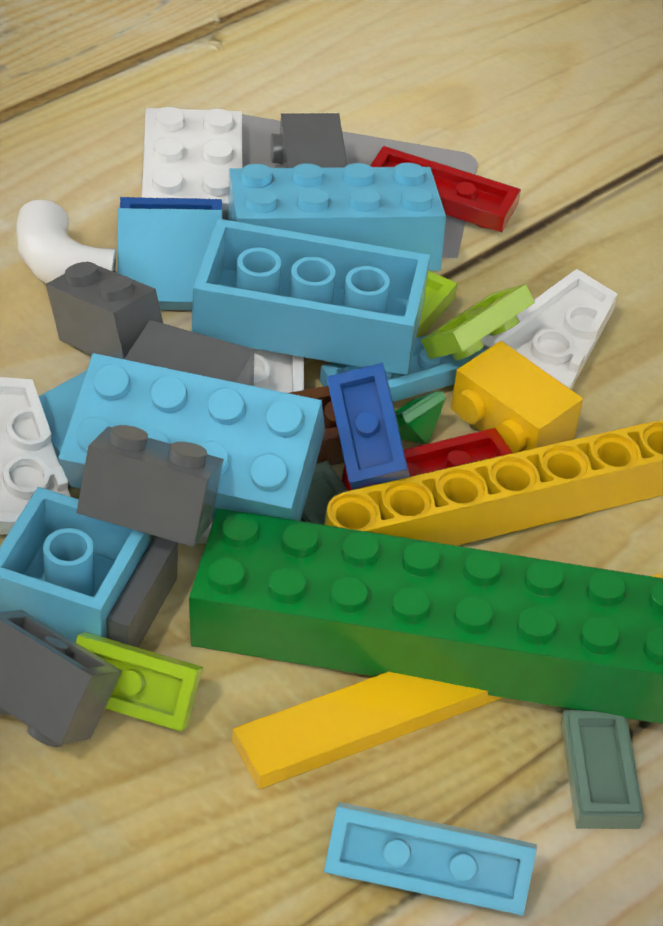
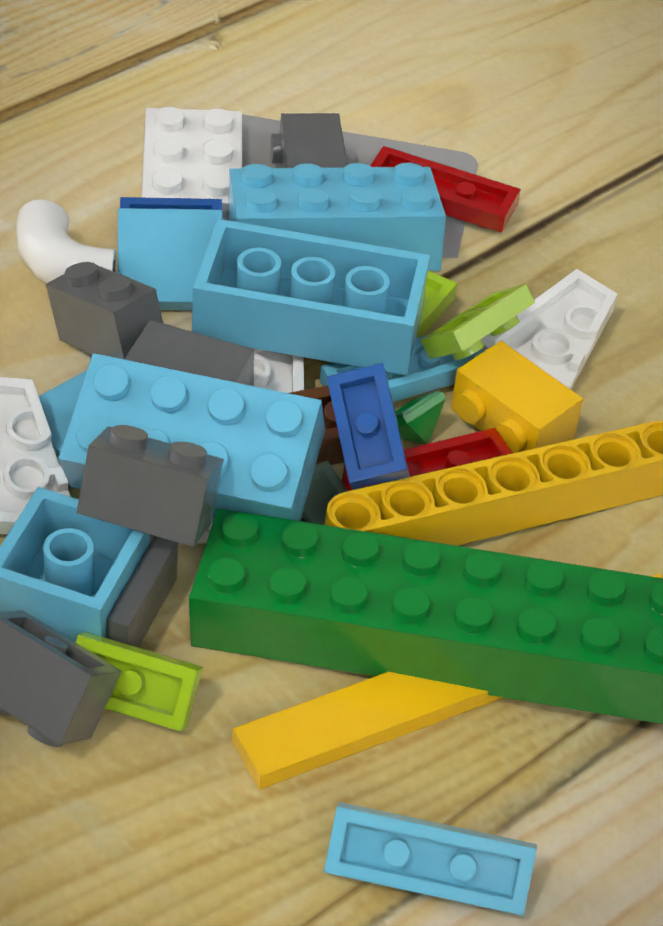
sand green tile [561,710,644,829] -> none

